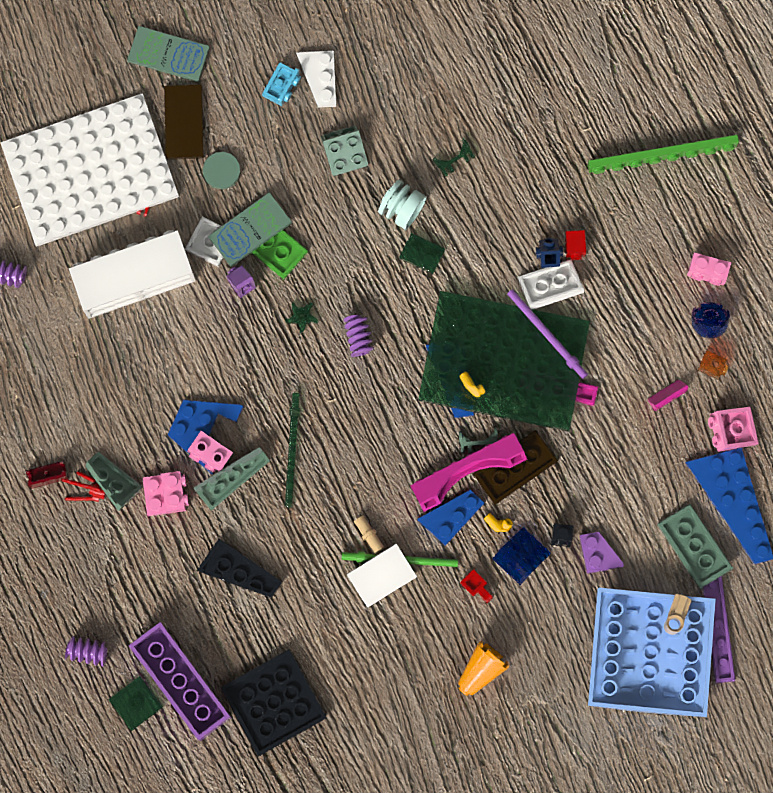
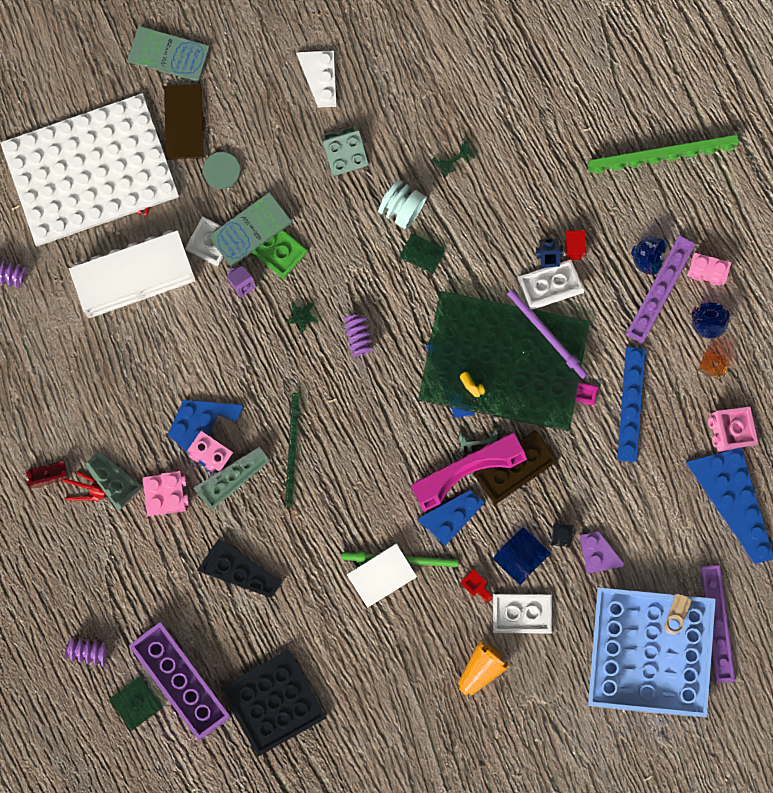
medium azure bracket [262,62,301,106] -> none
tan pin [354,515,385,554] -> none
yellow arm [484,513,513,532] -> none
dark pink slope [648,380,689,411] -> none
sand green tile [657,504,733,589] -> none
none -> white tile [493,594,552,634]
none -> blue plate [617,347,645,463]
none -> medium lavender plate [626,236,696,344]
none -> clear blue cylinder [631,236,666,275]

